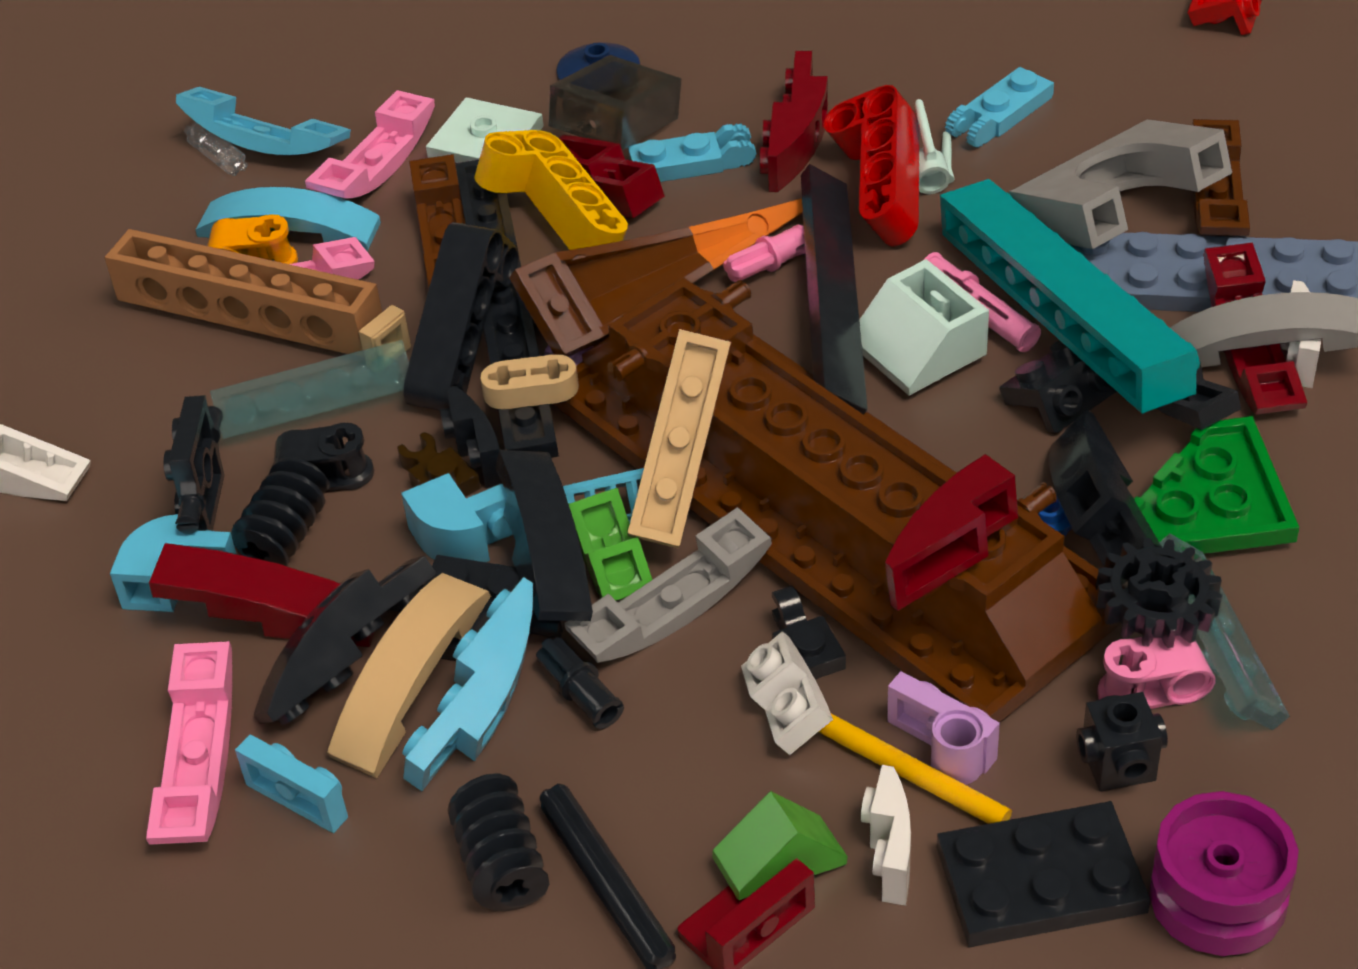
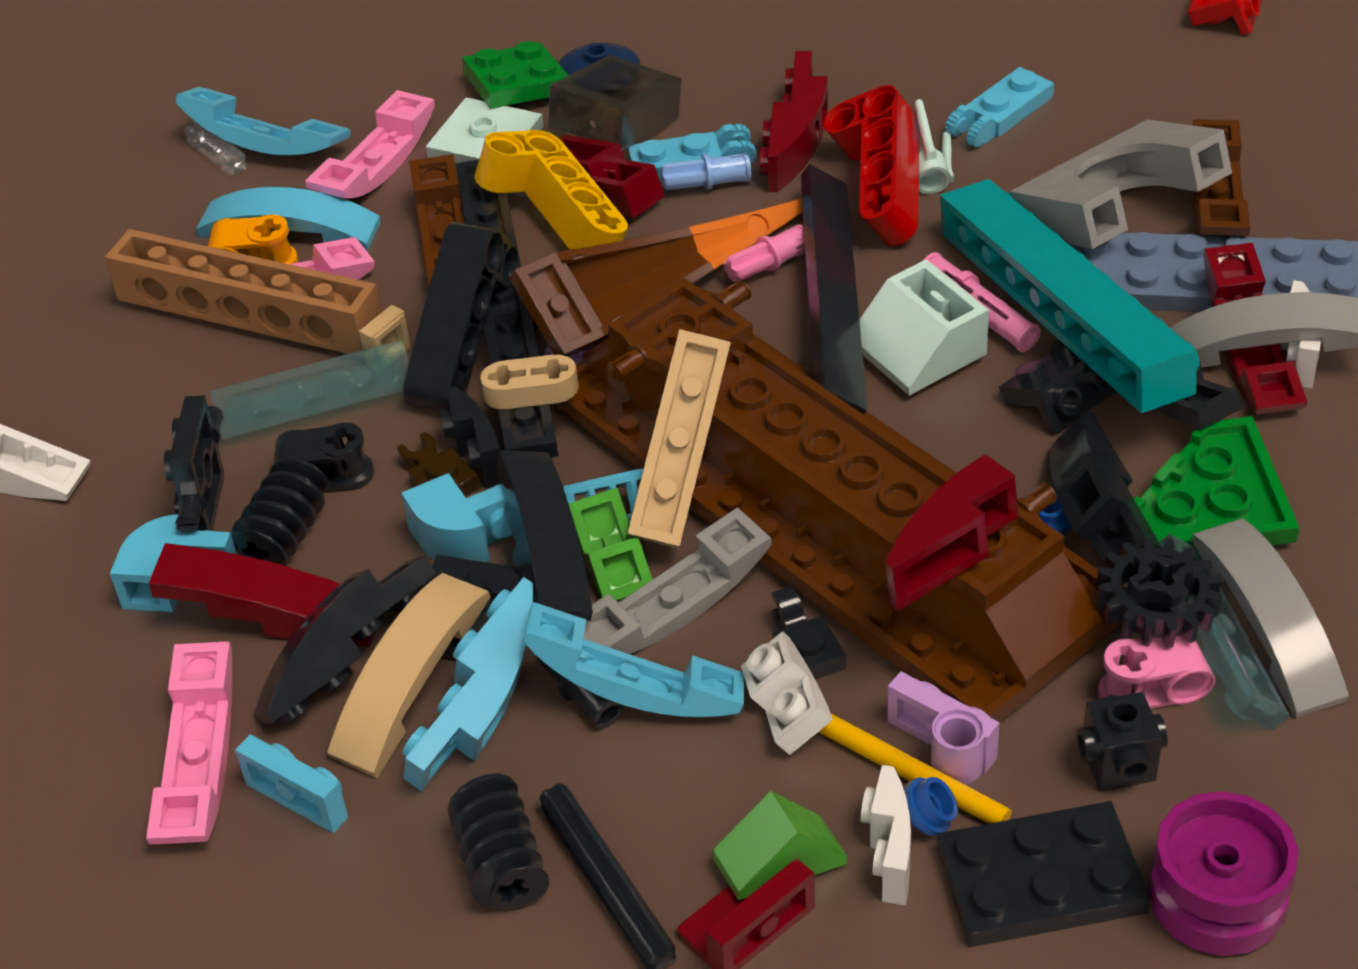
none -> green plate [462,41,571,109]
none -> medium azure slope [524,602,744,717]
none -> light blue axle [660,153,751,190]
none -> blue plate [904,777,958,836]
none -> light grey slope [1192,518,1349,719]

